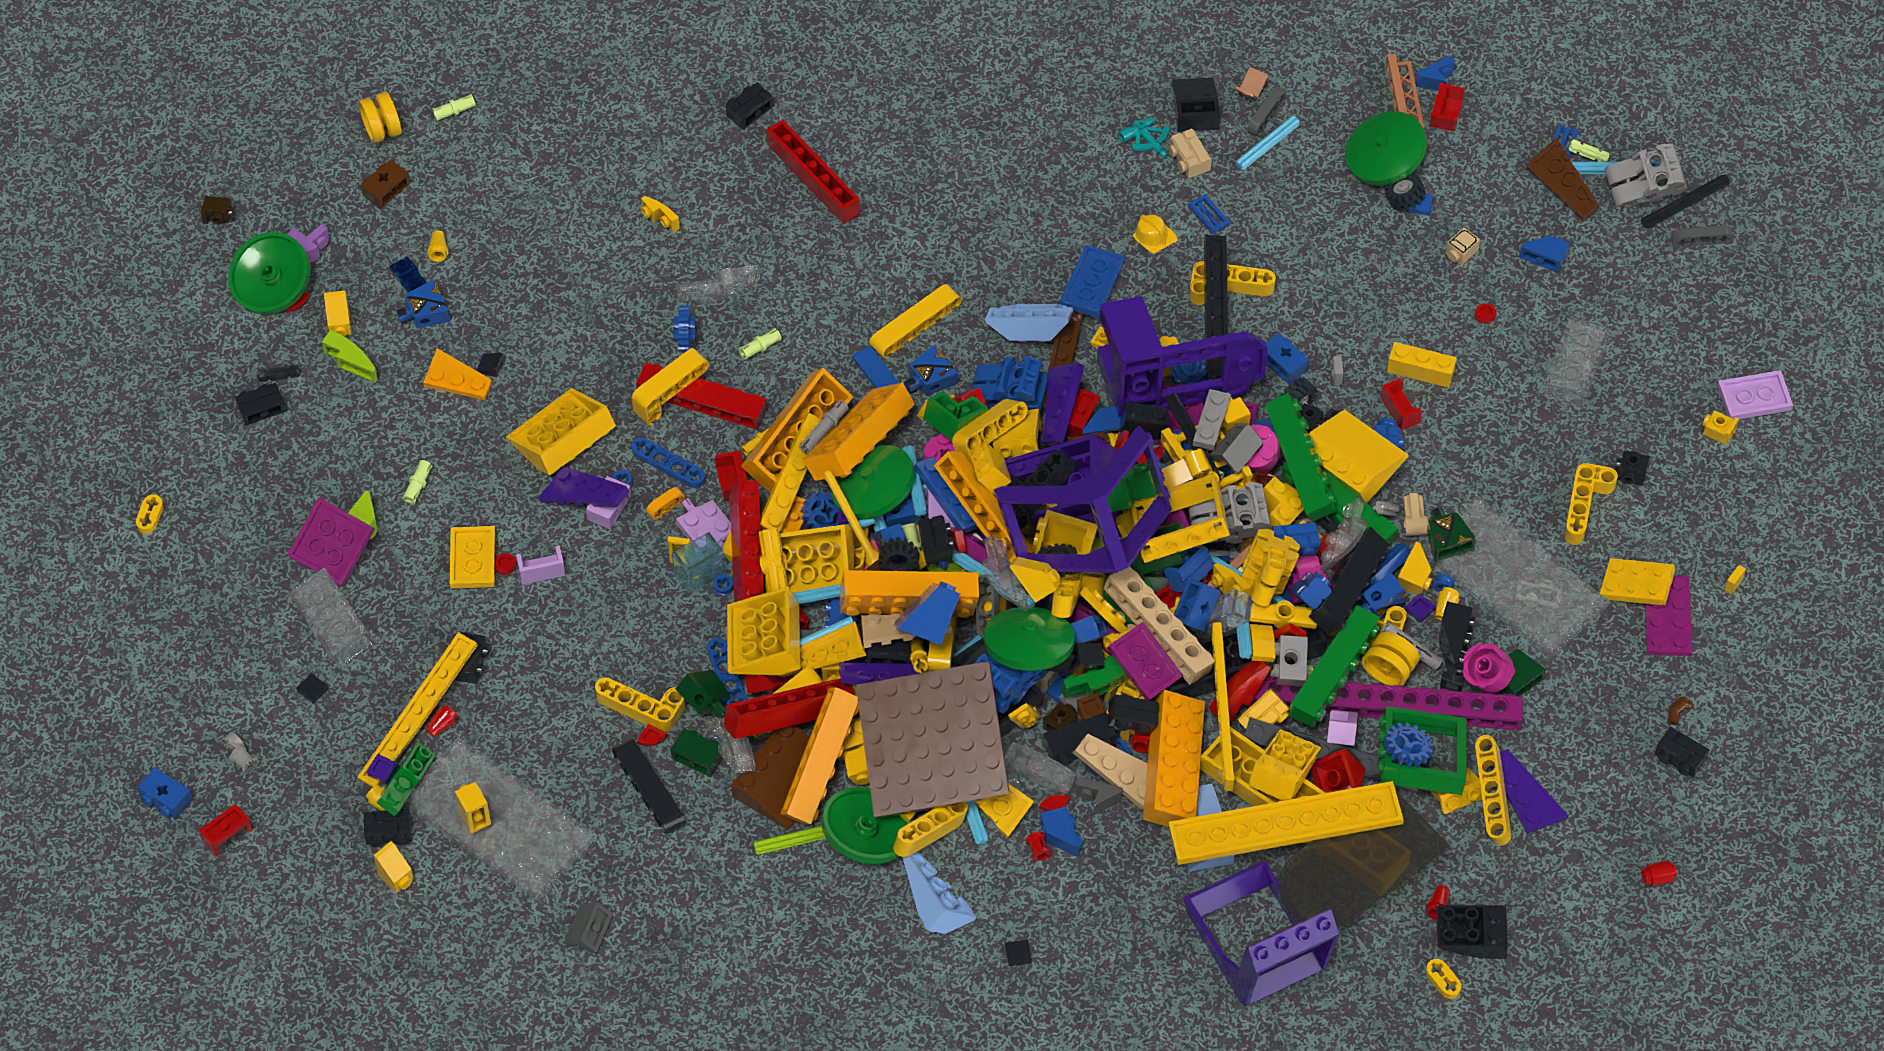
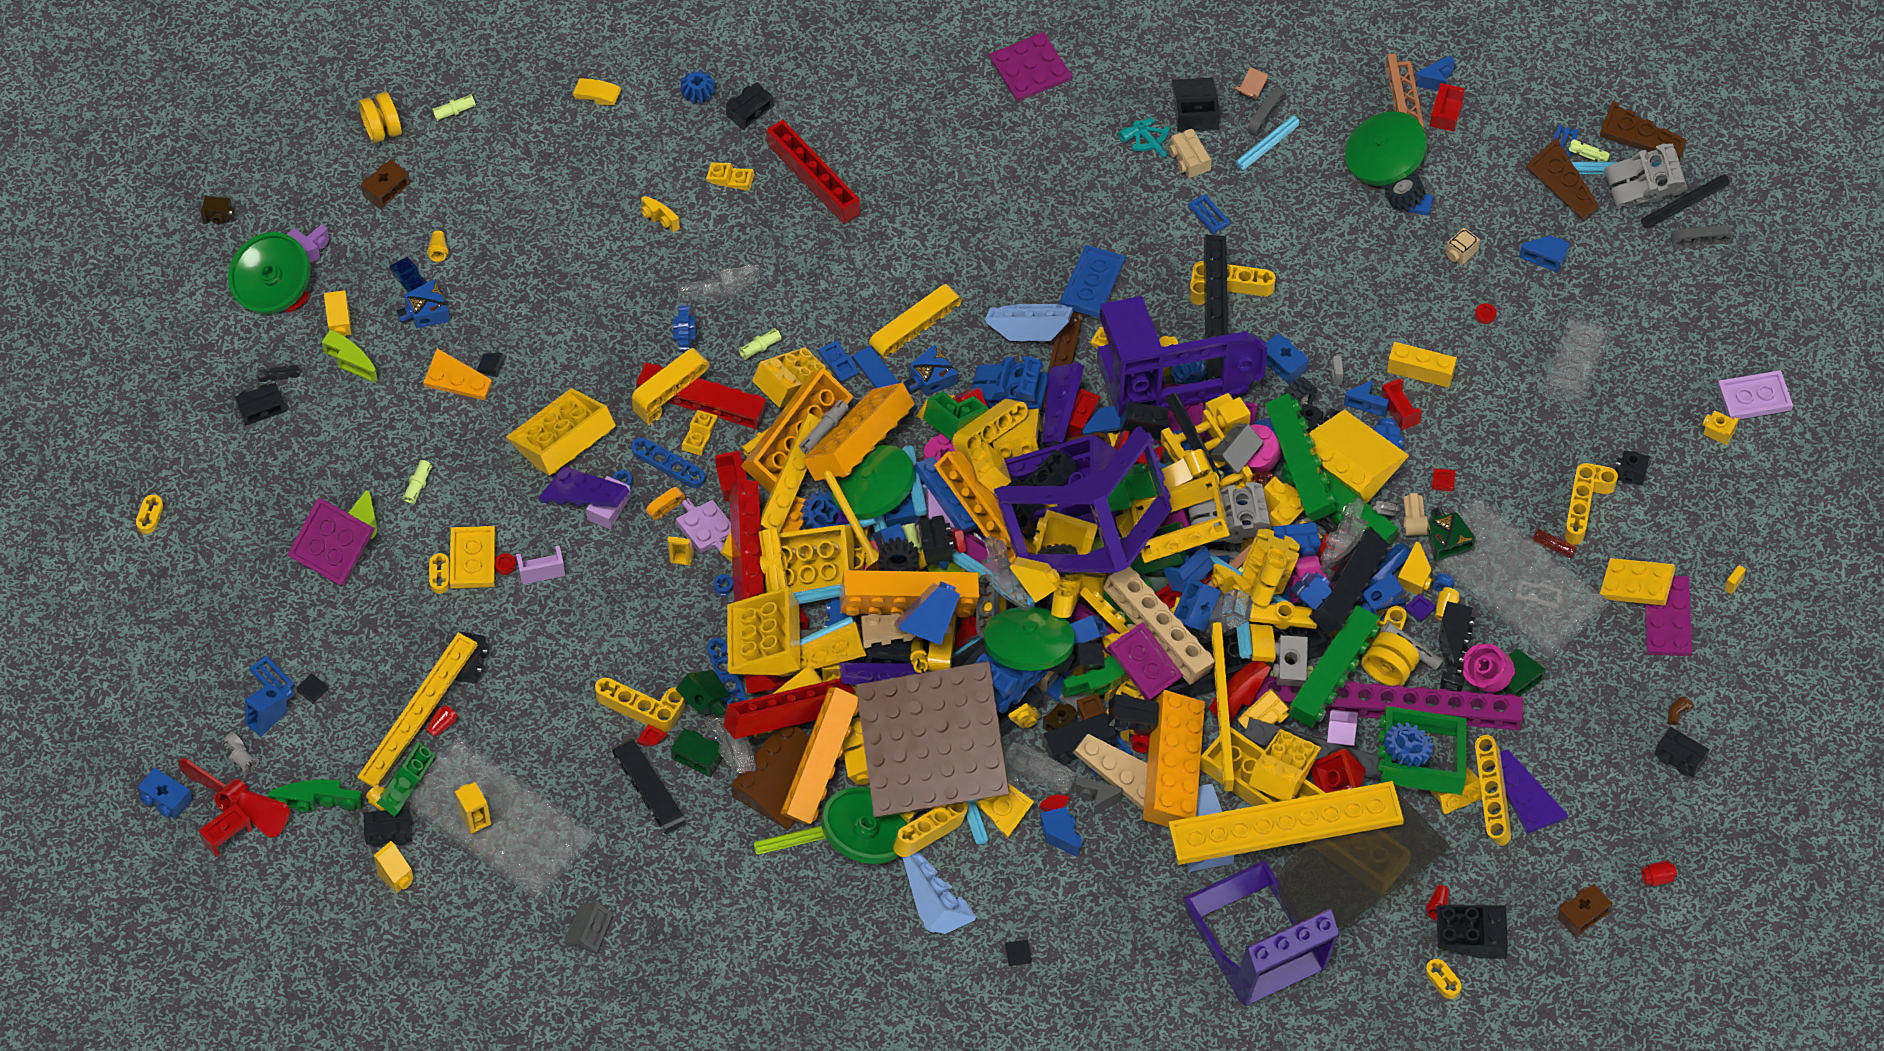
clear brick [288,568,376,667] -> none
dark purple tile [366,754,398,784] -> none
clear light blue brick [672,532,725,594] -> none
red bush [1025,831,1052,862] -> none
yellow piece [1133,214,1178,254] -> none
light grey plate [1193,389,1231,451] -> none
red tile [1274,623,1306,639] -> none
none -> red piece [178,758,290,837]
none -> blue torso [245,684,293,737]
none -> blue tile [249,655,295,689]
none -> green slope [268,779,363,813]
none -> yellow beam [429,553,450,594]
none -> yellow slope [573,78,621,105]
none -> blue gear [680,69,715,105]
none -> yellow slope [682,410,718,456]
none -> yellow slope [706,162,755,191]
none -> yellow slope [752,347,833,408]
none -> blue slope [818,340,859,383]
none -> red cone [954,616,978,648]
none -> magenta plate [989,32,1072,102]
none -> blue slope [1344,381,1389,417]
none -> red tile [1432,468,1456,492]
none -> clear red axle [1533,529,1577,559]
none -> reddish brown brick [1557,884,1613,938]
none -> reddish brown wing [1600,100,1687,161]

